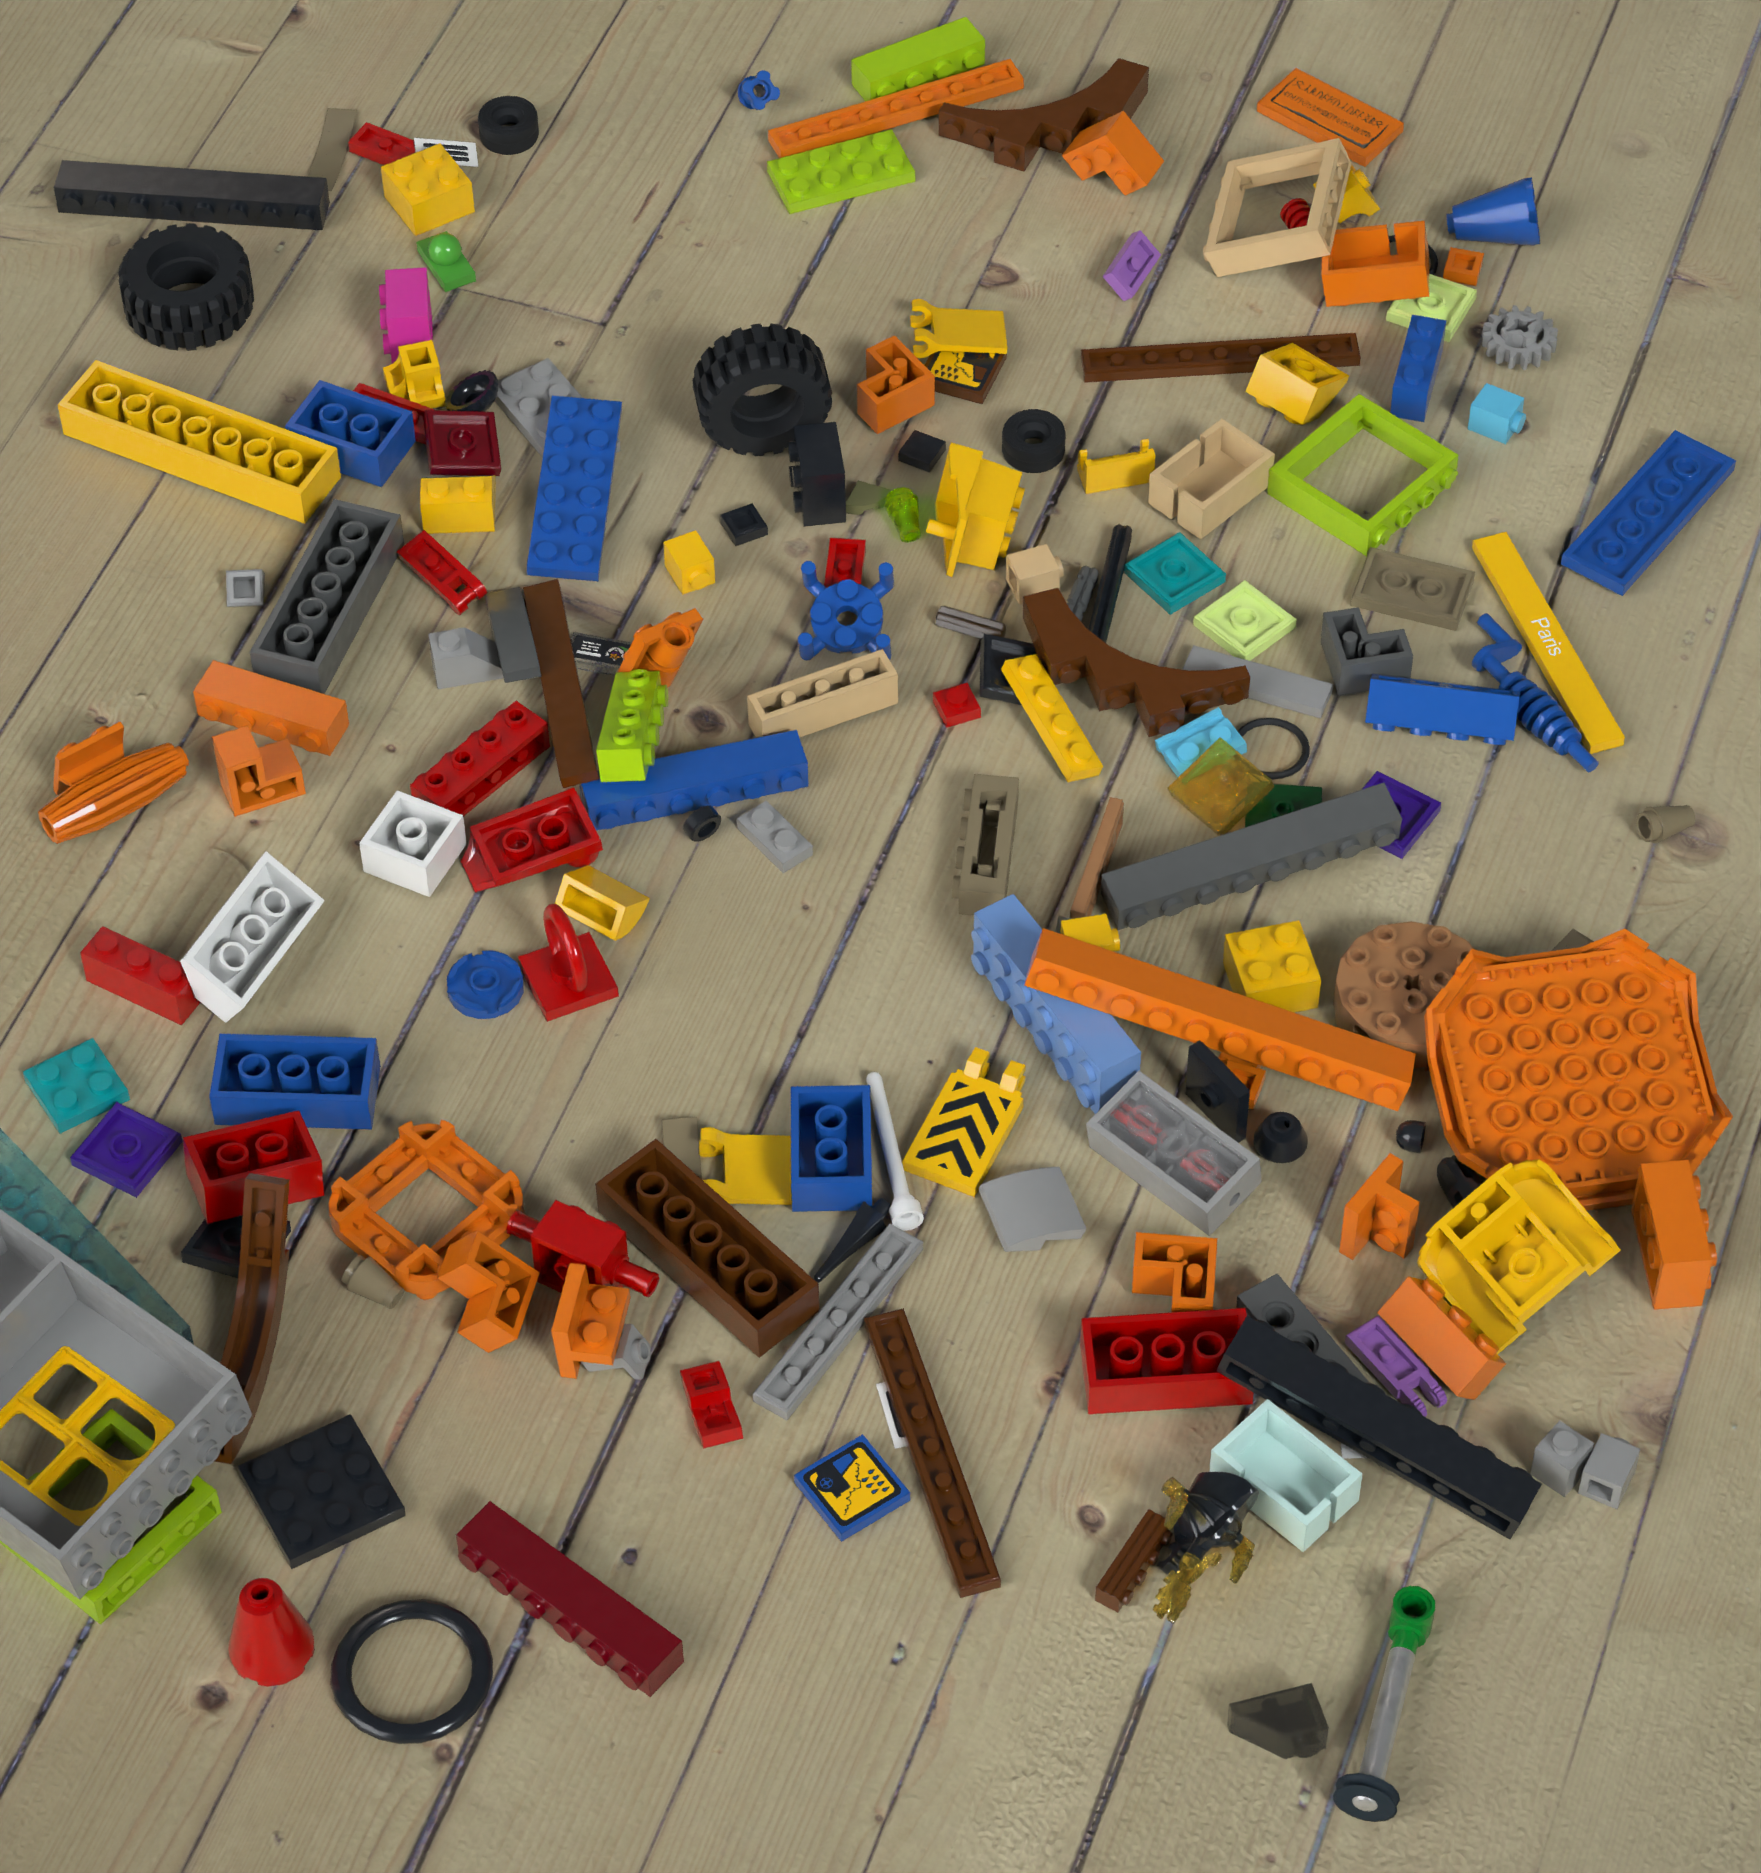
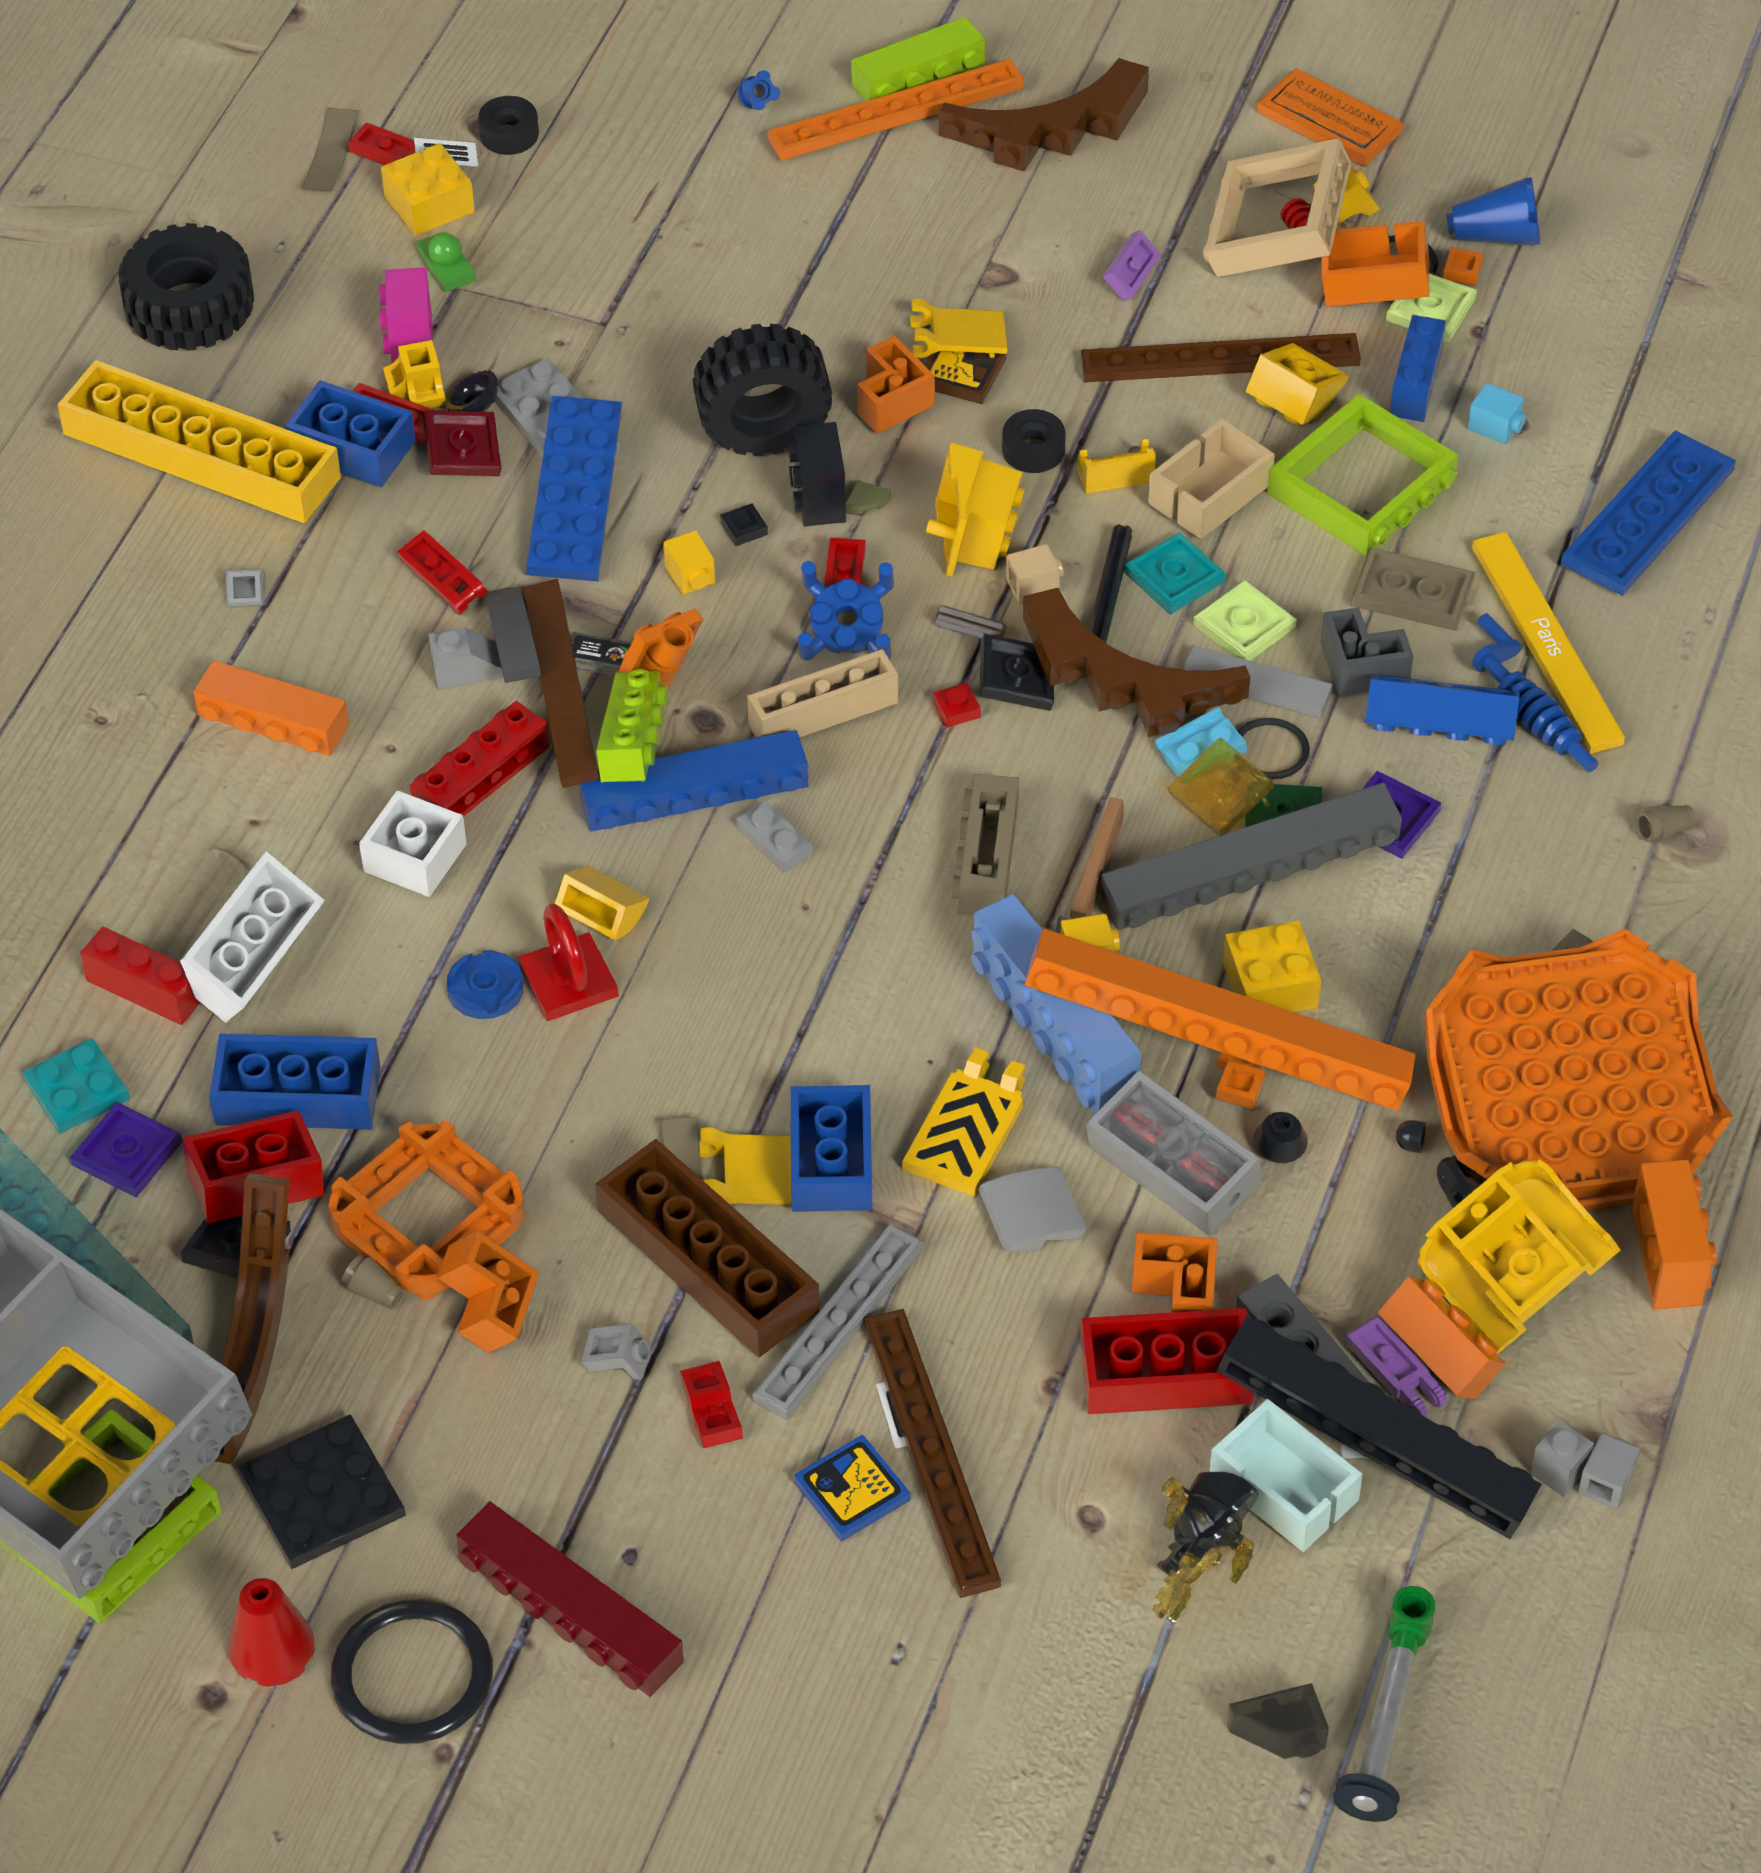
orange plate [38,722,189,844] -> none
black brick [54,160,330,230] -> none
orange brick [212,725,306,817] -> none
dark grey brick [250,499,404,694] -> none
yellow slope [420,475,496,534] -> none
red slope [460,787,603,893] -> none
red brick [506,1200,659,1298] -> none
orange bracket [551,1263,631,1379] -> none
black tile [683,805,721,842] -> none
lime plate [767,129,915,214] -> none
black piece [813,1198,891,1283] -> none
white piece [866,1072,924,1231] -> none
clear neon green cone [884,487,921,543] -> none
black tile [898,430,946,473] -> none
yellow plate [1001,654,1103,782] -> none
orange brick [1062,111,1164,195] -> none
dark grey axle [1067,566,1099,621] -> none
reddish brown piece [1095,1509,1173,1613] -> none
black plate [1185,1040,1250,1143] -> none
medium nougat brick [1333,921,1474,1071] -> none
orange bracket [1339,1153,1420,1260] -> none
light grey gear [1482,305,1558,370] -> none

